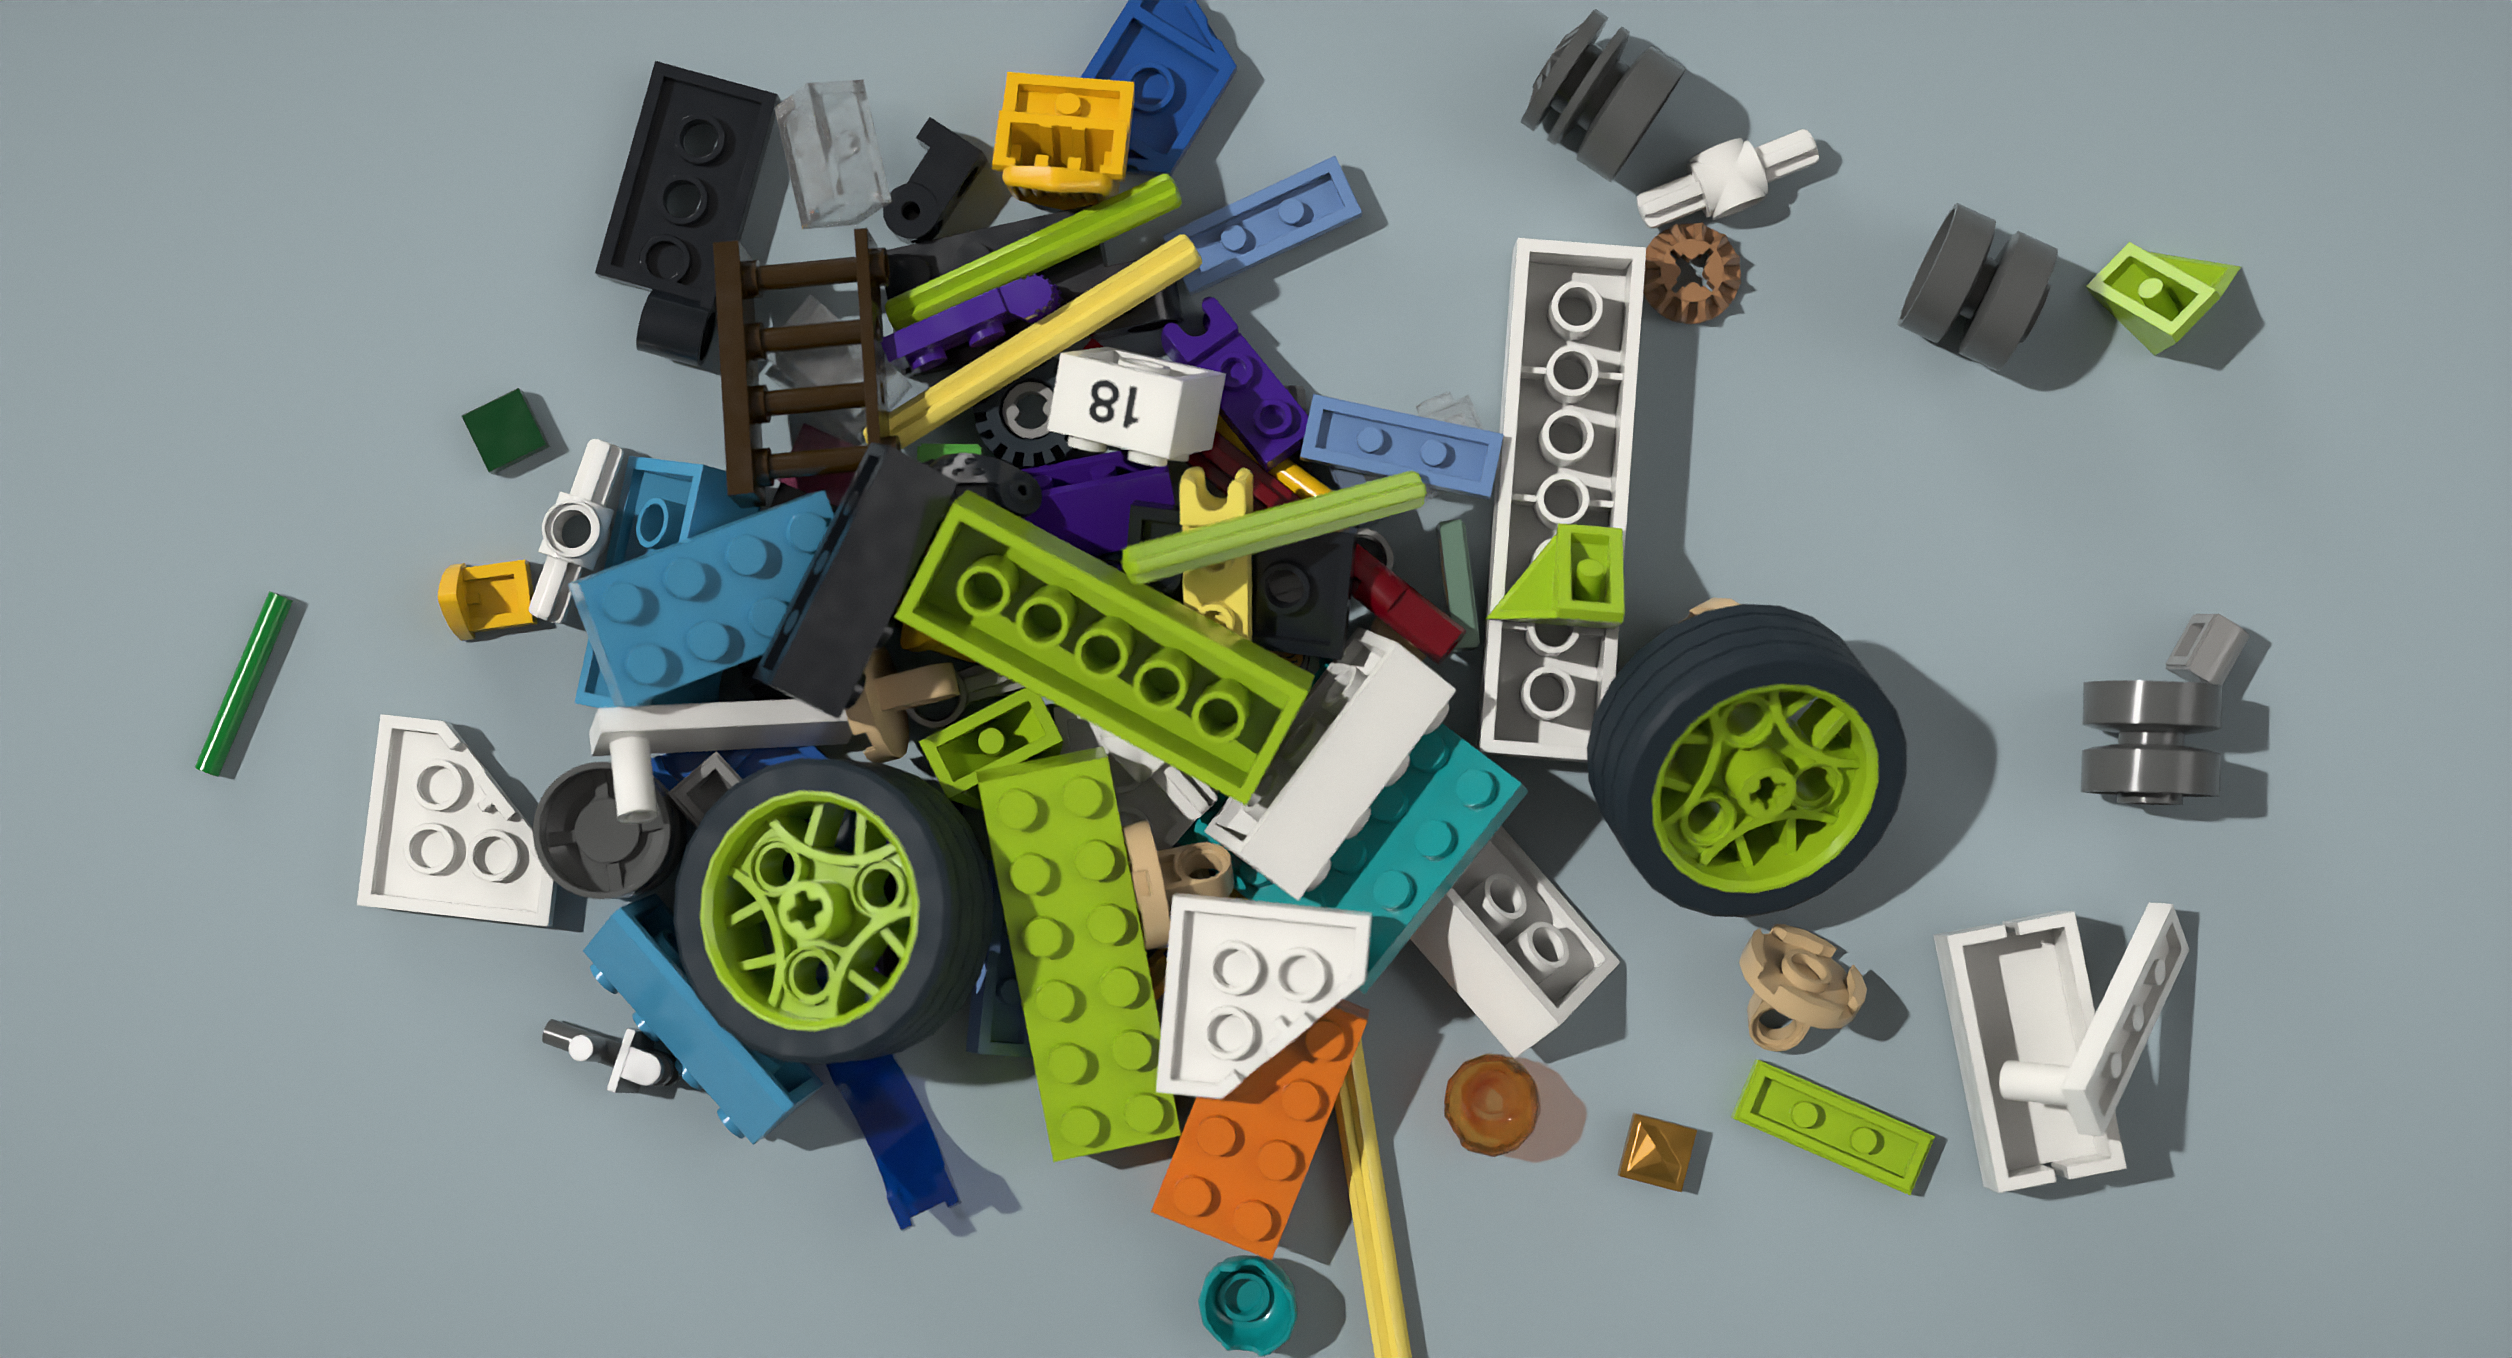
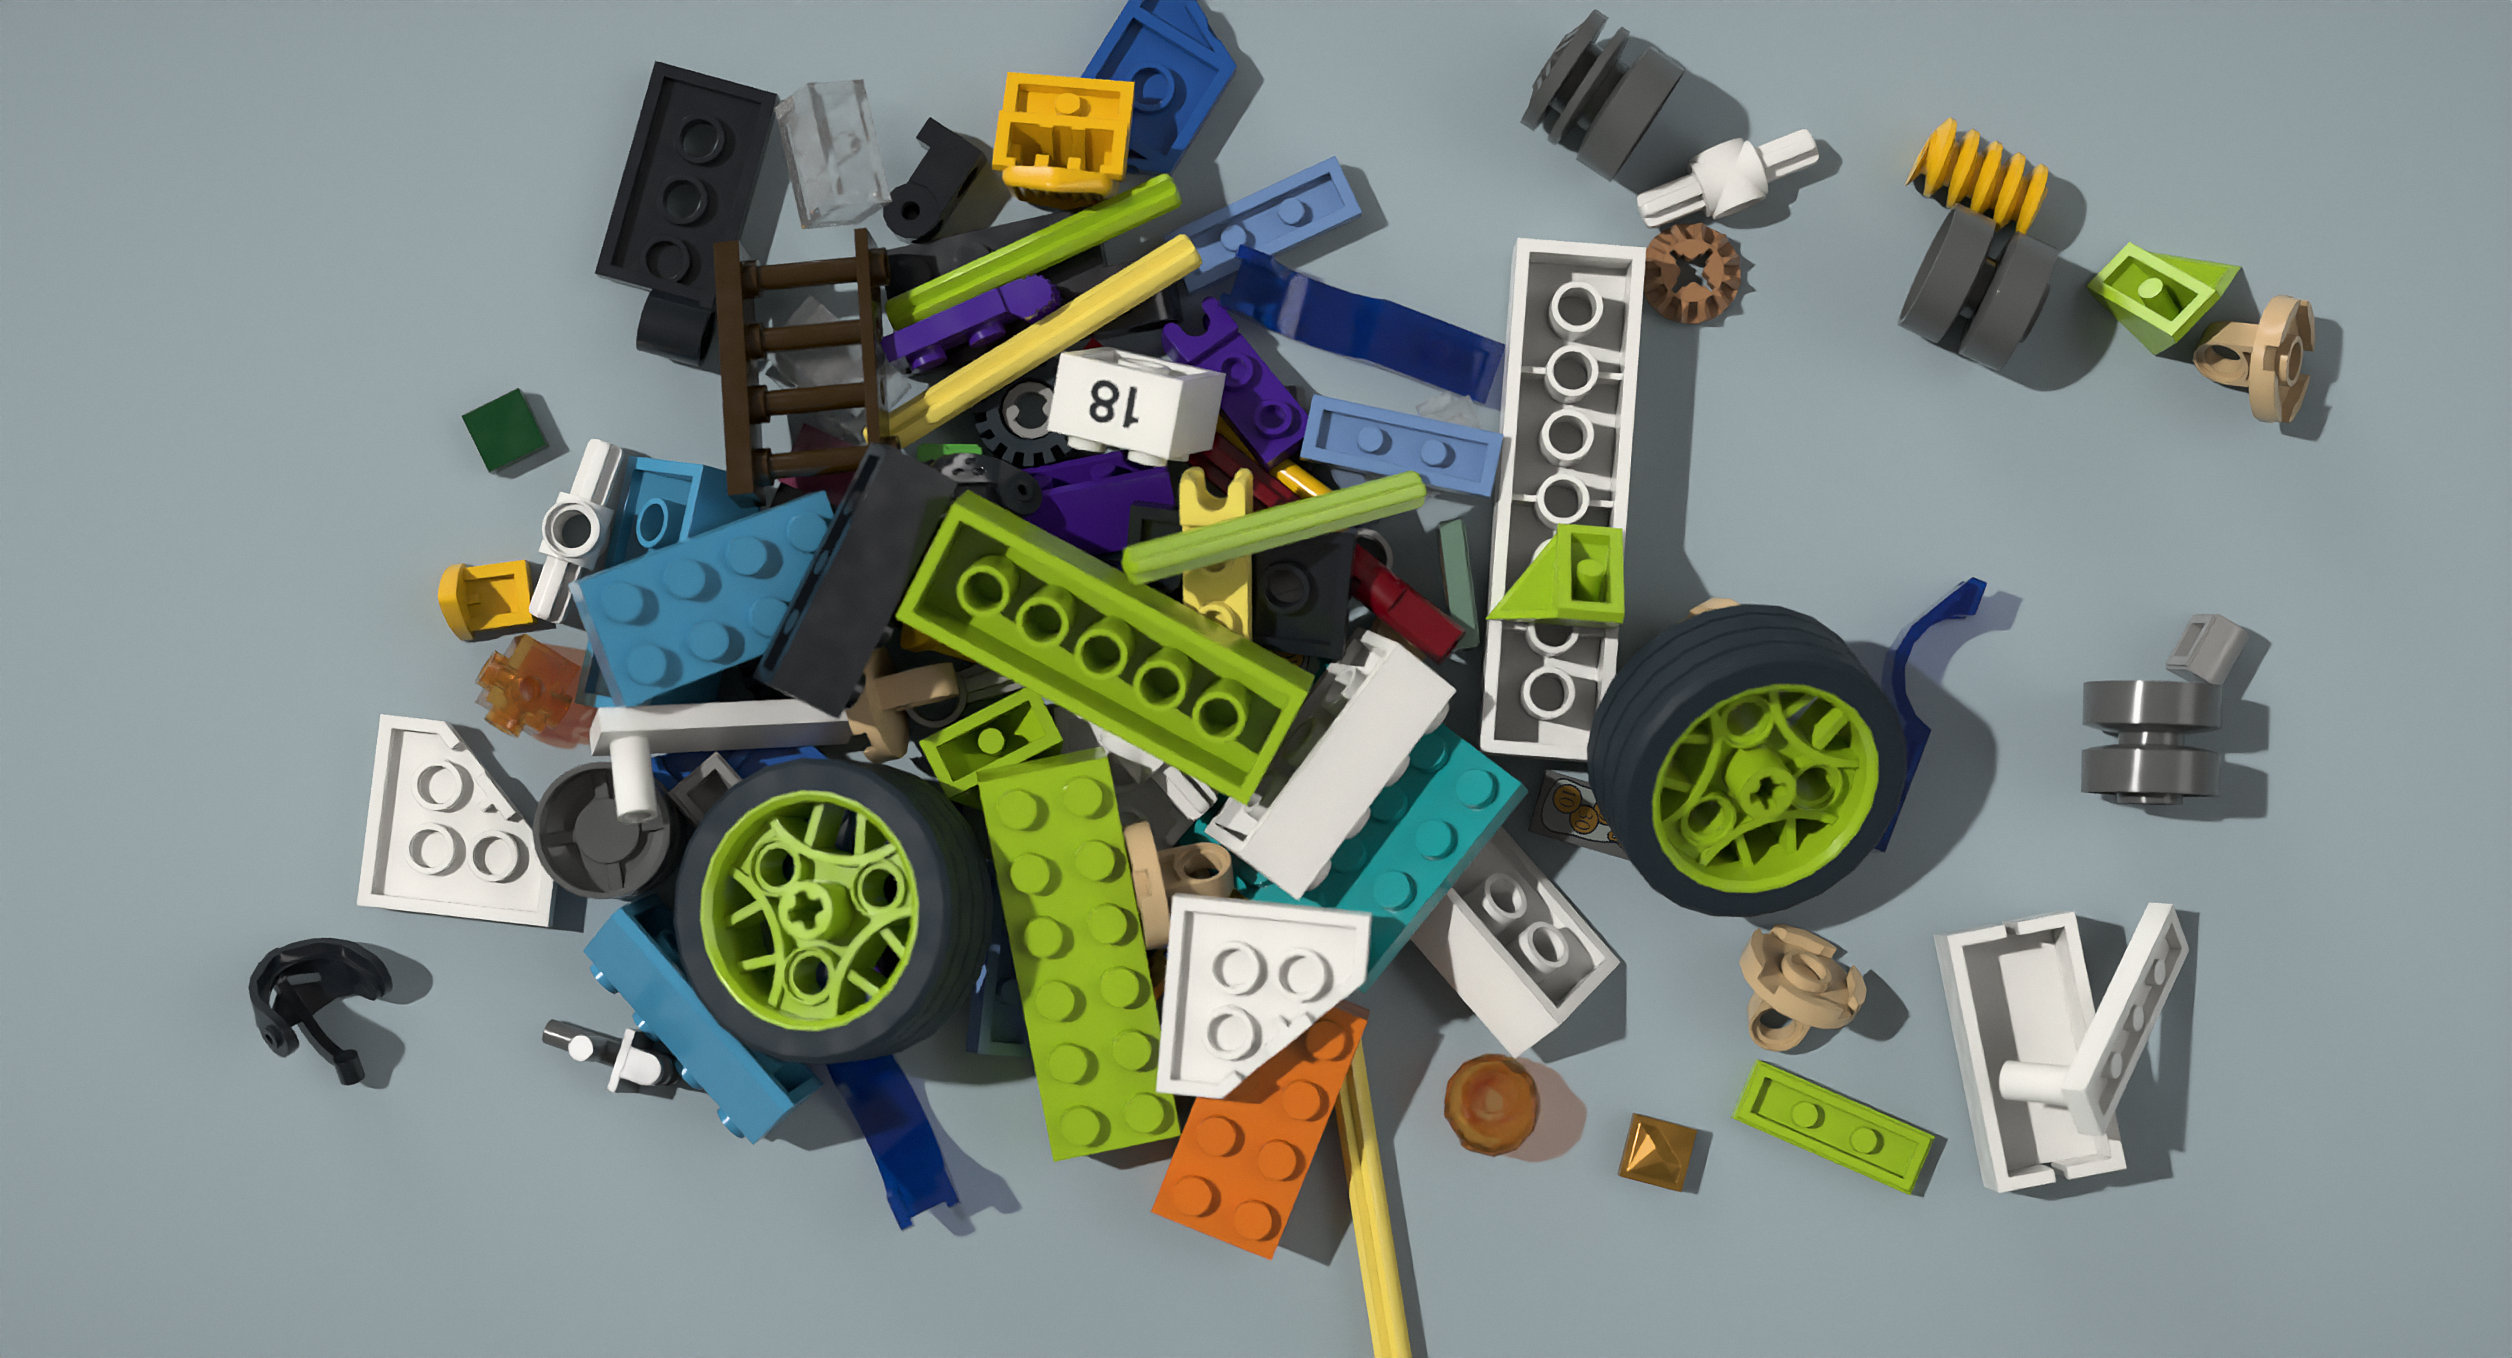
green piece [194,591,293,777] -> none
teal hair [1198,1255,1298,1357] -> none
none -> black helmet [248,938,393,1086]
none -> clear orange brick [475,633,580,739]
none -> clear blue piece [1217,244,1506,406]
none -> tile [1528,770,1630,861]
none -> clear blue piece [1871,577,1987,853]
none -> yellow piece [1905,117,2049,234]
none -> tan tile [2193,294,2315,423]

